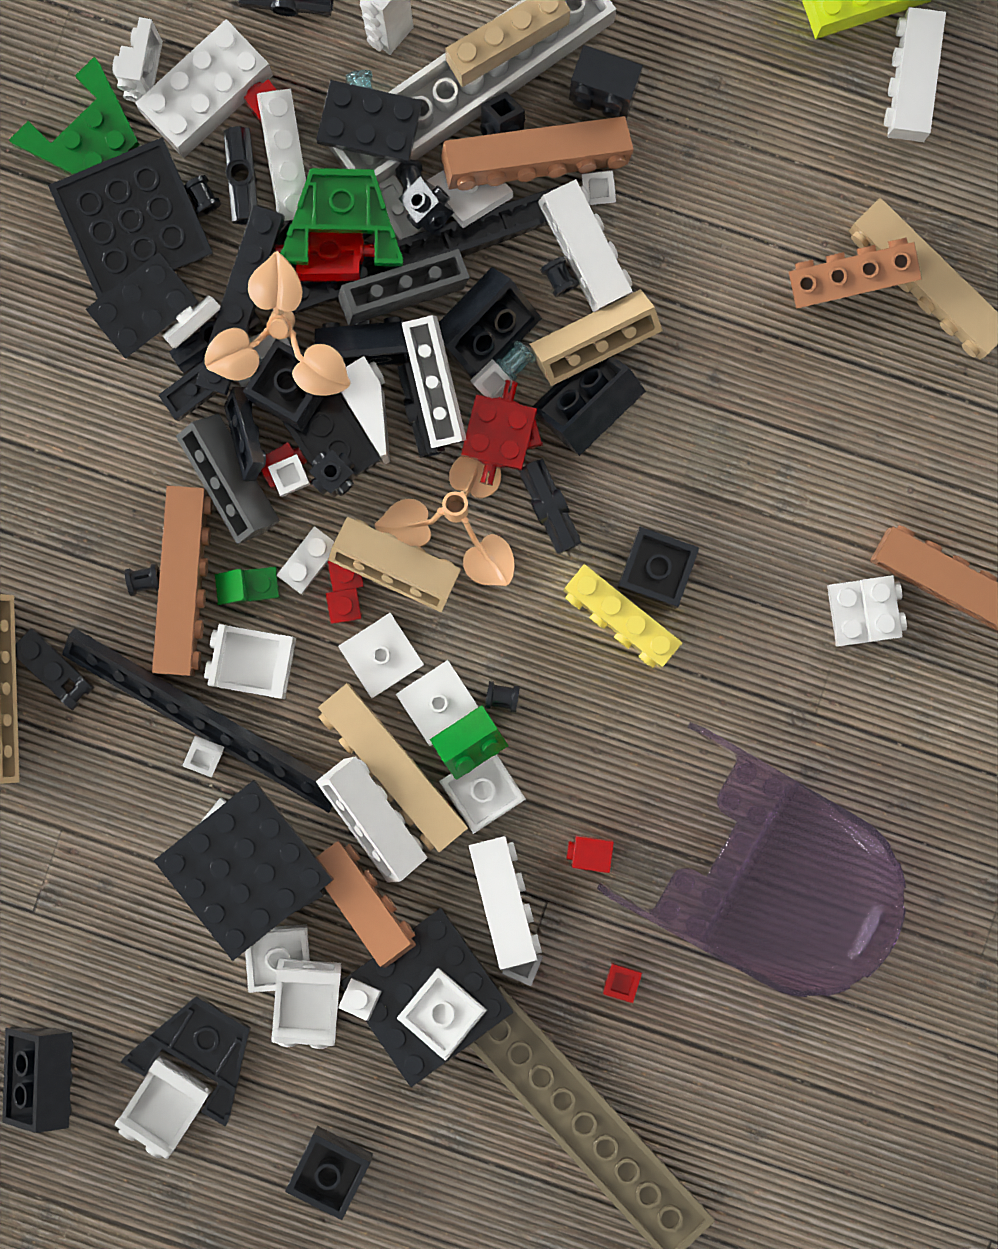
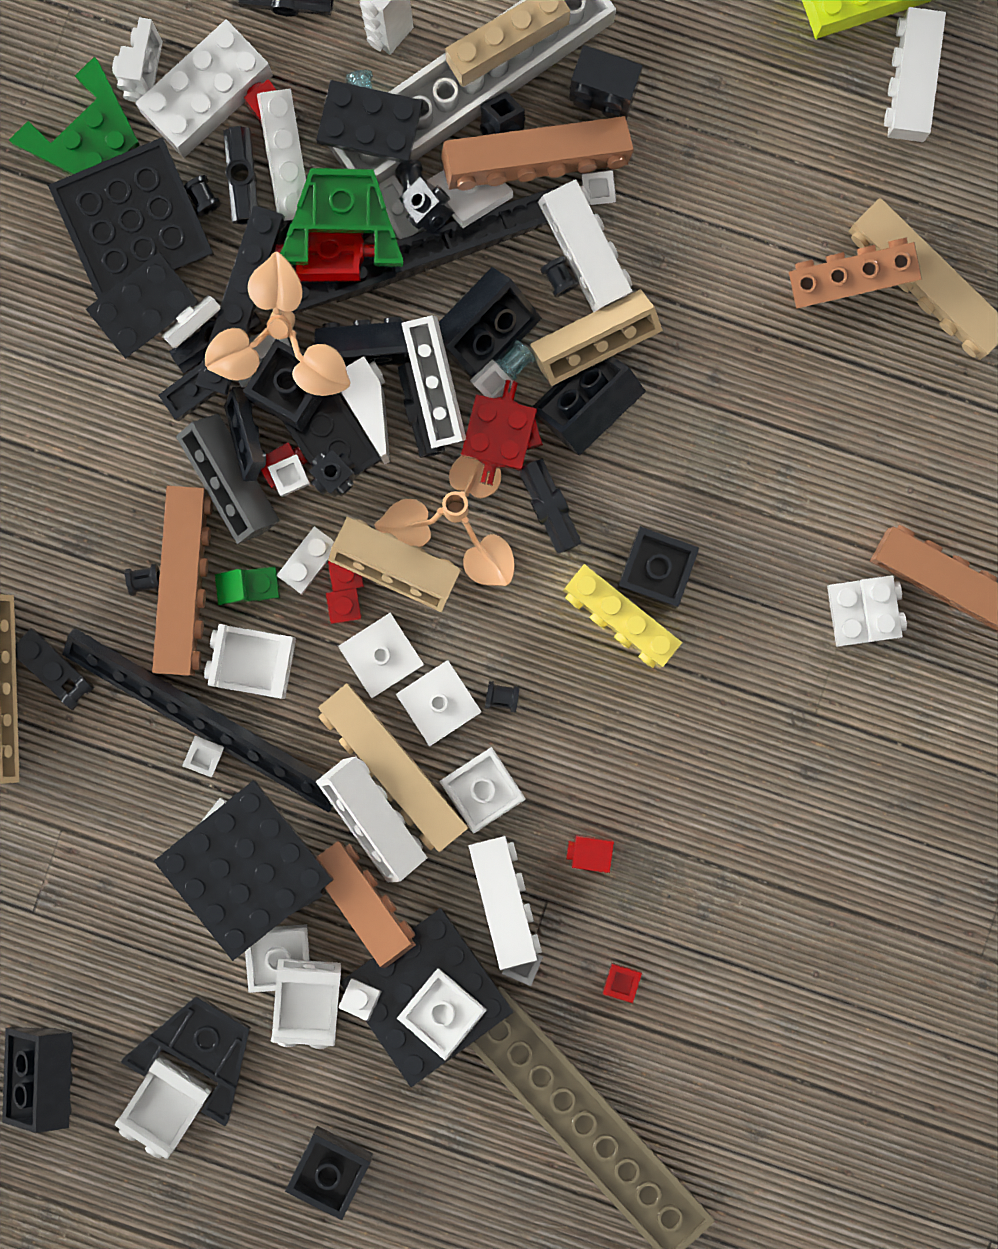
dark grey brick [338,249,470,326] -> none
green brick [430,705,509,780] -> none
clear purple windscreen [597,722,906,997] -> none

